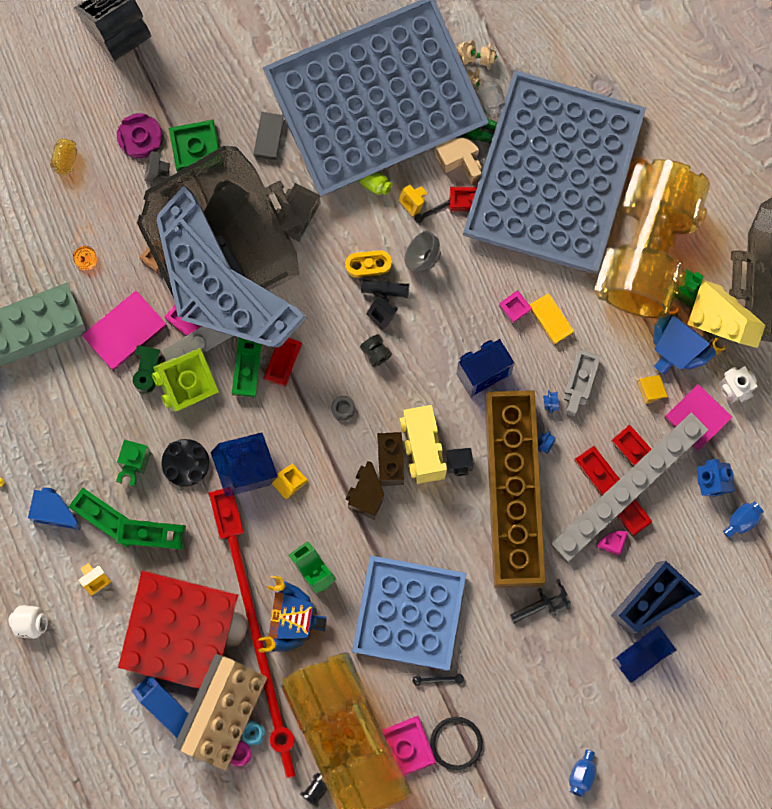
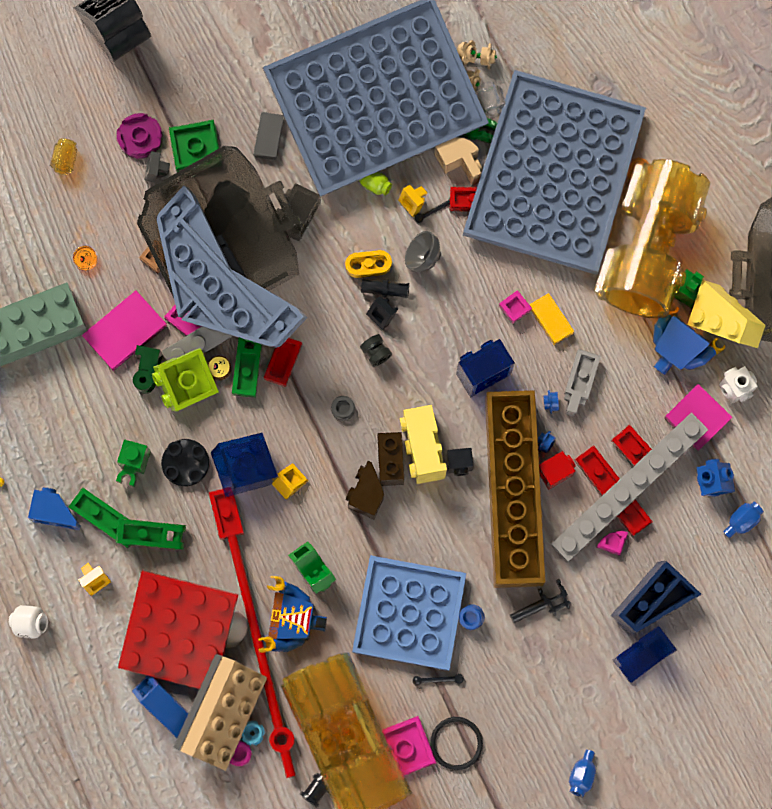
yellow slope [637,375,668,404] -> none
none -> light yellow tile [207,356,231,381]
none -> blue tile [459,604,485,630]
none -> red brick [539,451,576,490]

